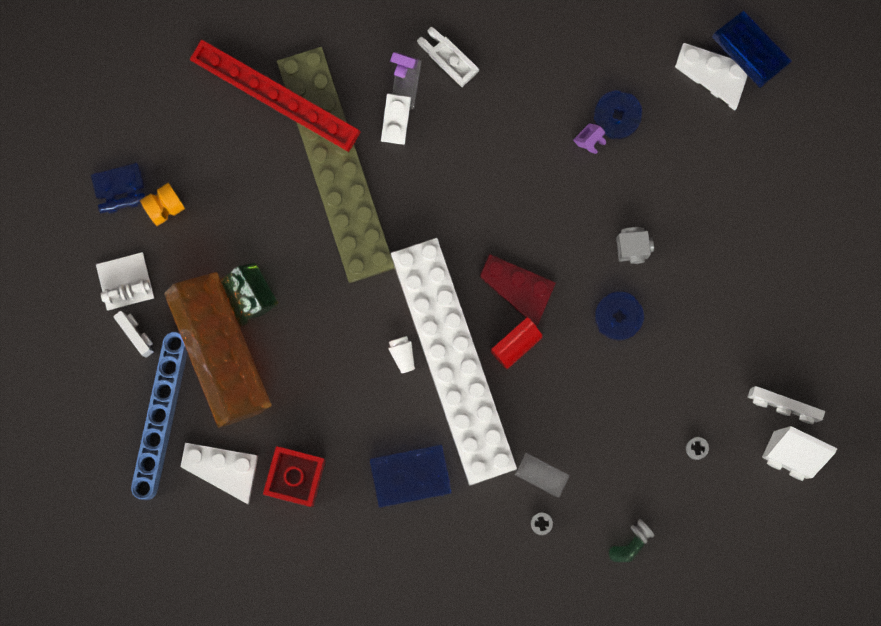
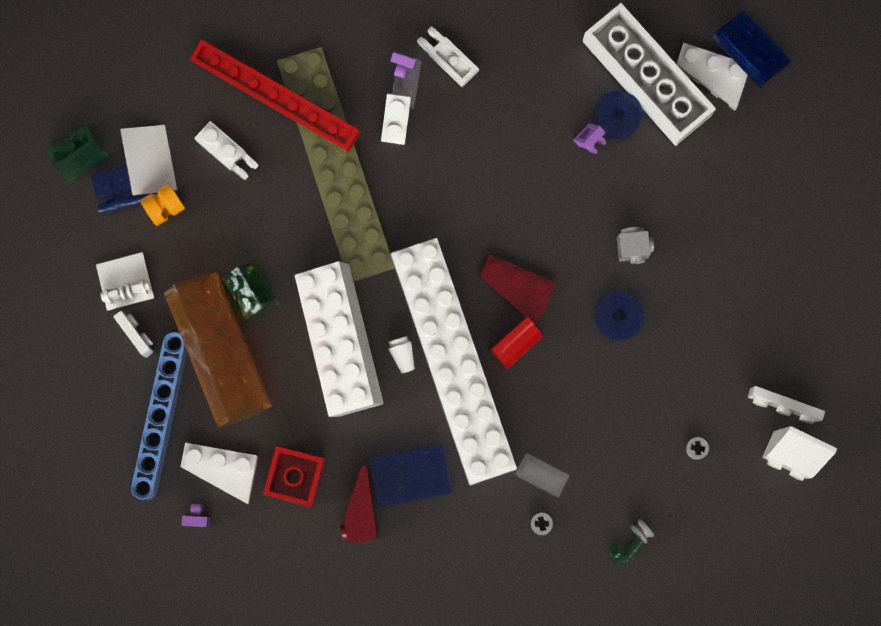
none -> clear green brick [46,122,109,183]
none -> white sticker [120,125,177,195]
none -> medium lavender tile [181,504,211,527]
none -> white hinge [194,121,258,180]
none -> white brick [295,261,384,417]
none -> dark red slope [340,465,378,544]
none -> white brick [583,3,716,146]

